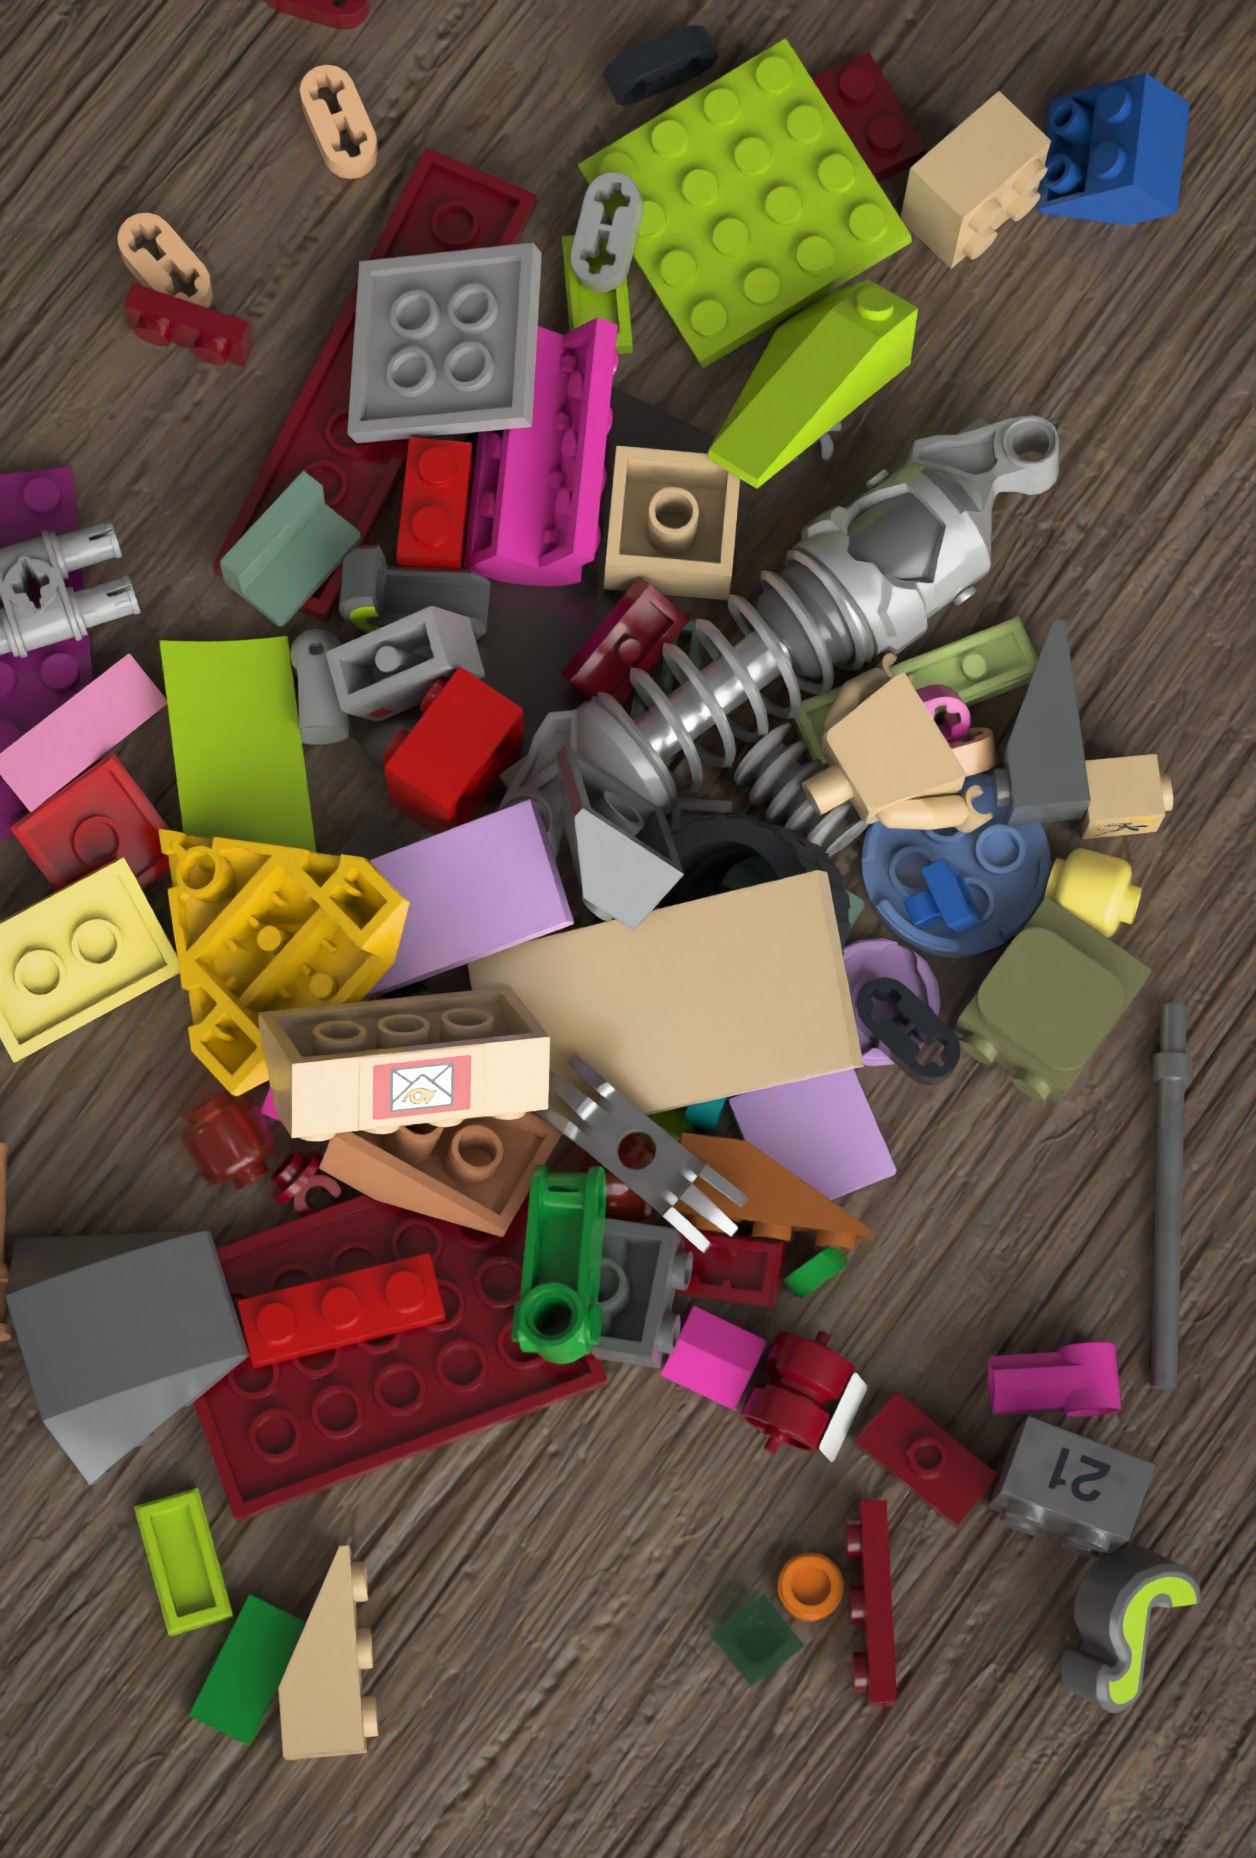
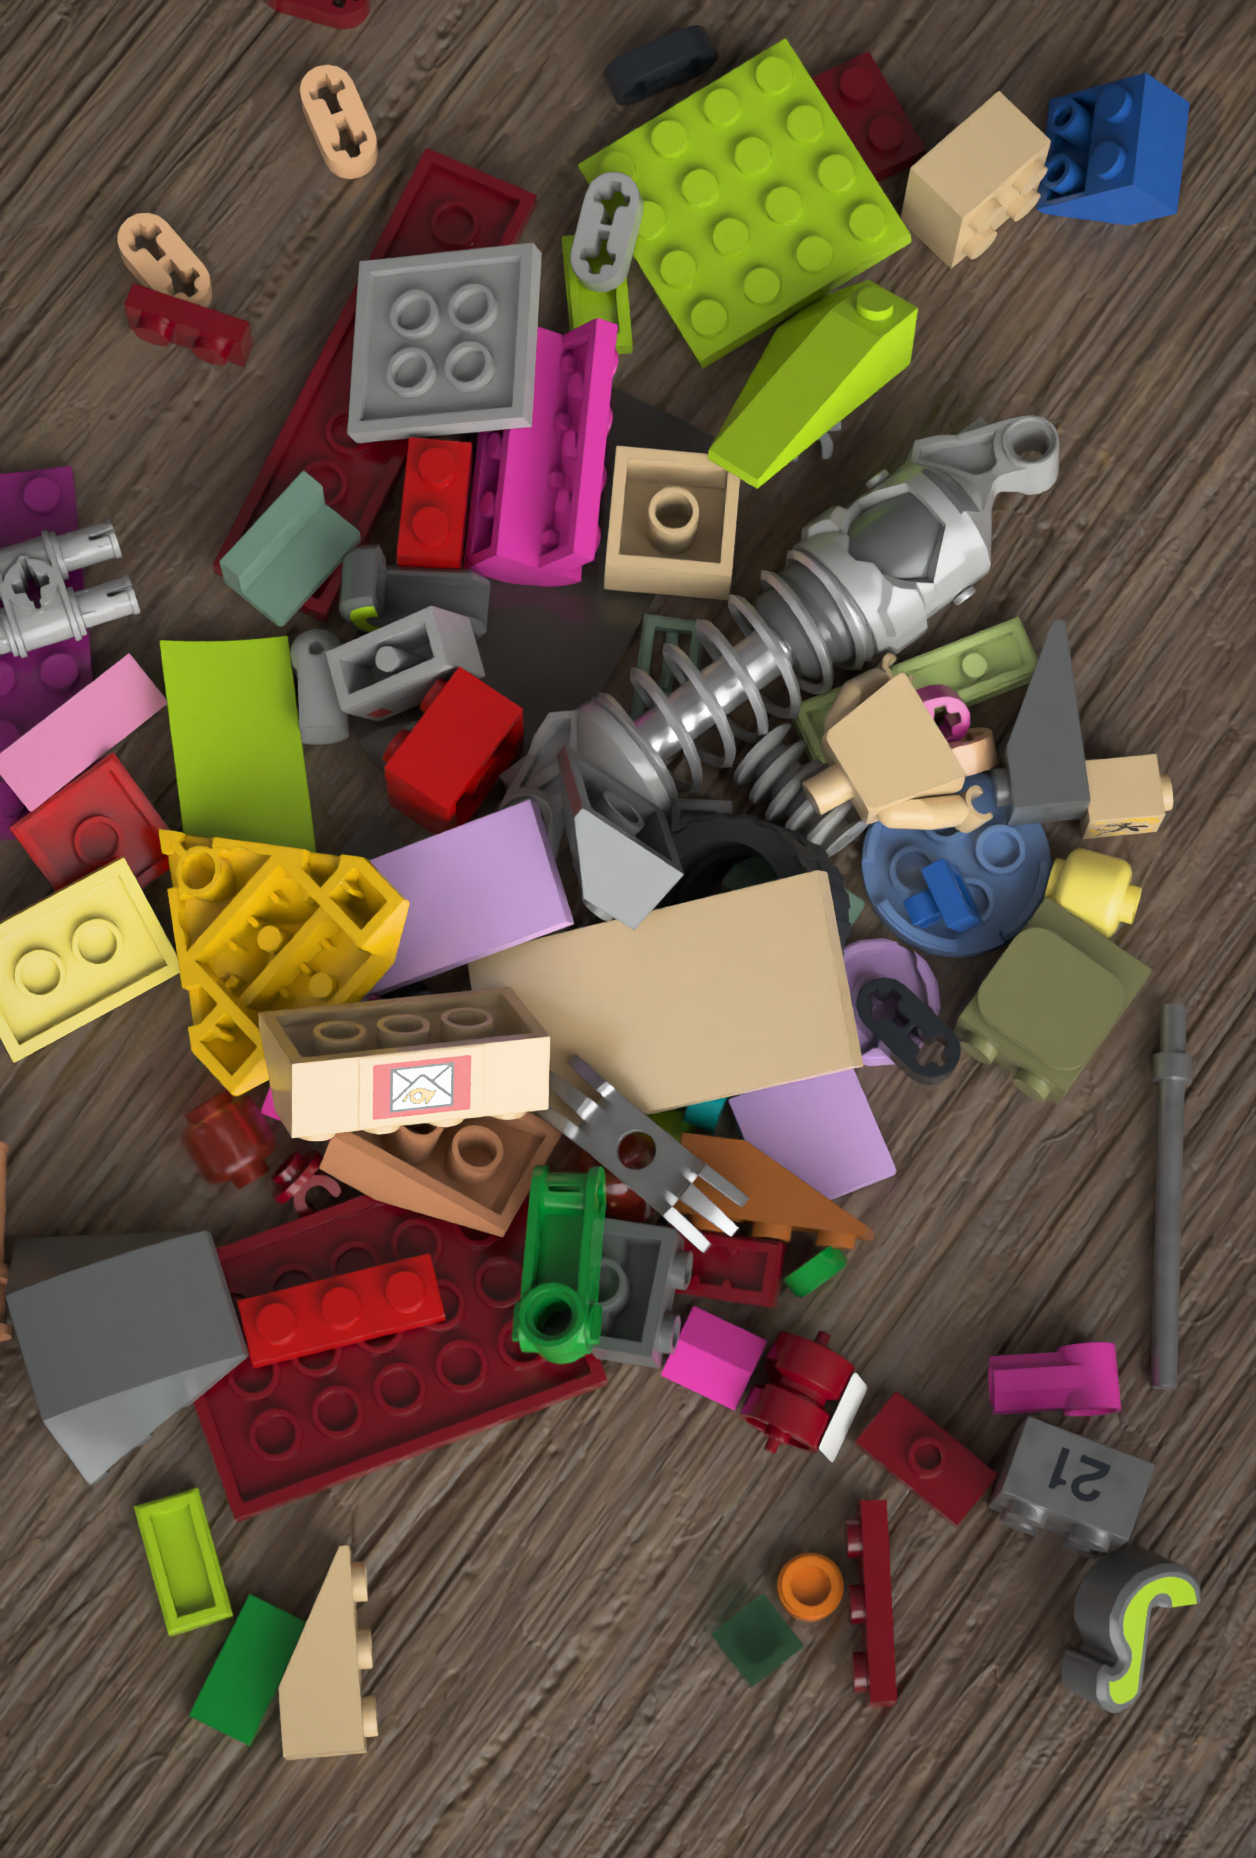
dark red plate [559,577,690,705] -> none

